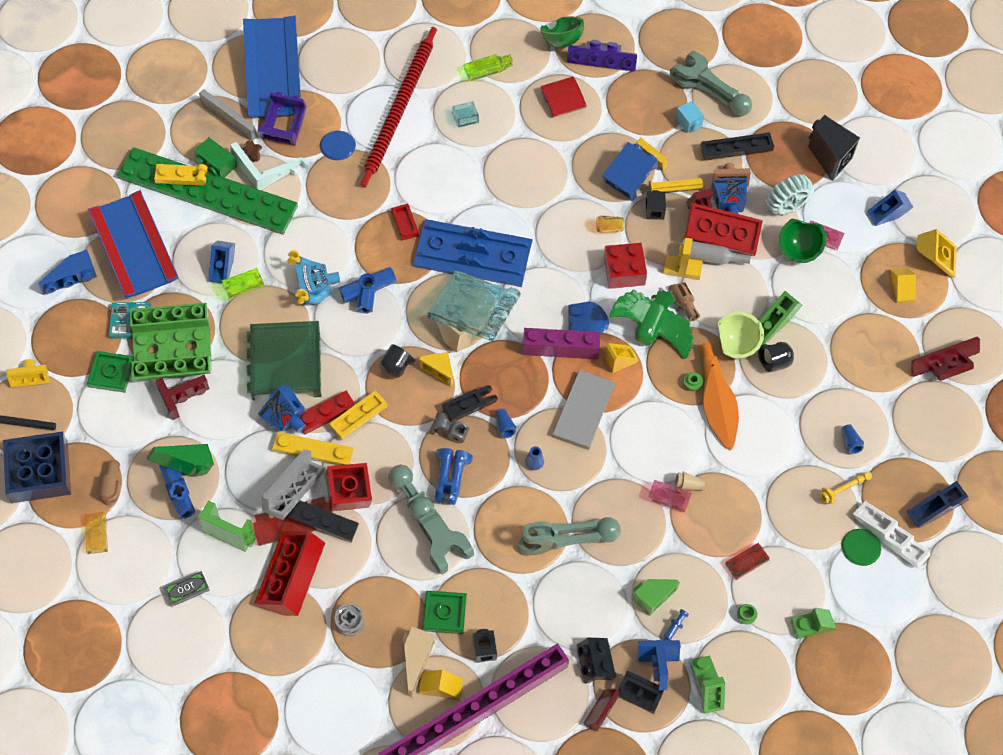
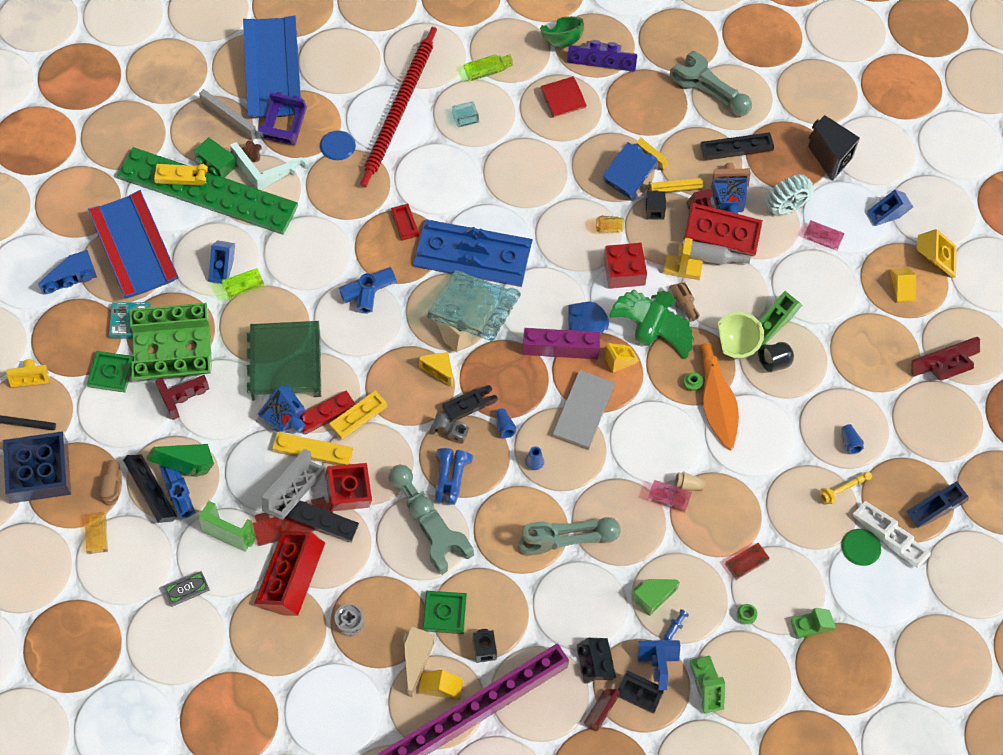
dark azure torso [287,250,340,304] -> none
black helmet [379,344,416,379] -> none
medium azure brick [676,101,704,133] -> none
green cylinder [779,218,827,263] -> none
none -> black plate [123,454,177,523]

